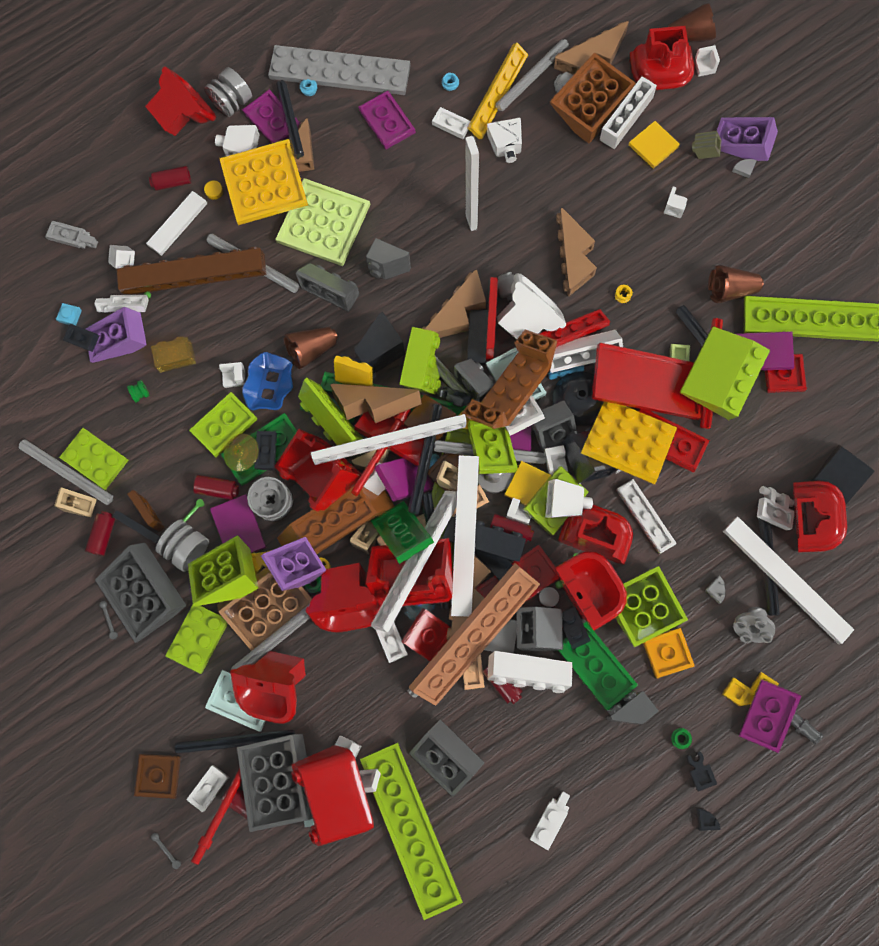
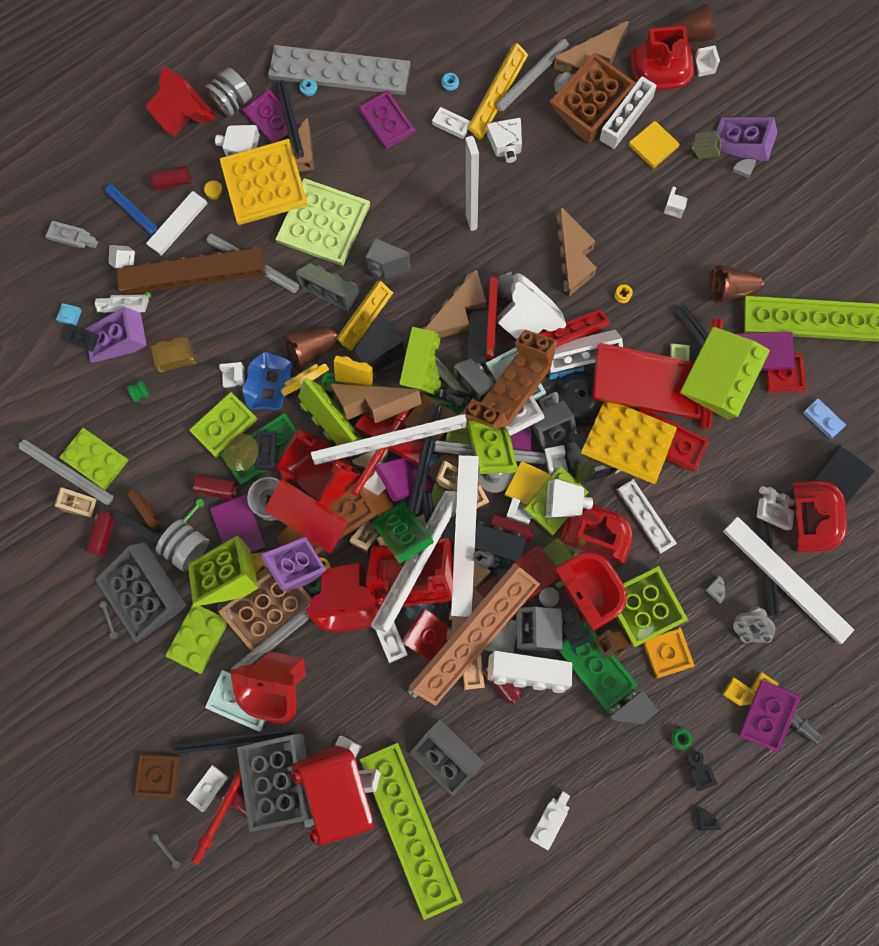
none -> blue axle [105,184,158,235]
none -> red tile [264,479,349,553]
none -> yellow tile [281,364,329,396]
none -> yellow plate [336,281,393,351]
none -> dark grey pin [473,551,500,568]
none -> light grey tile [539,392,559,410]
none -> clear neon green plate [542,537,573,567]
none -> reddish brown brick [594,630,632,658]
none -> light blue plate [803,399,846,439]

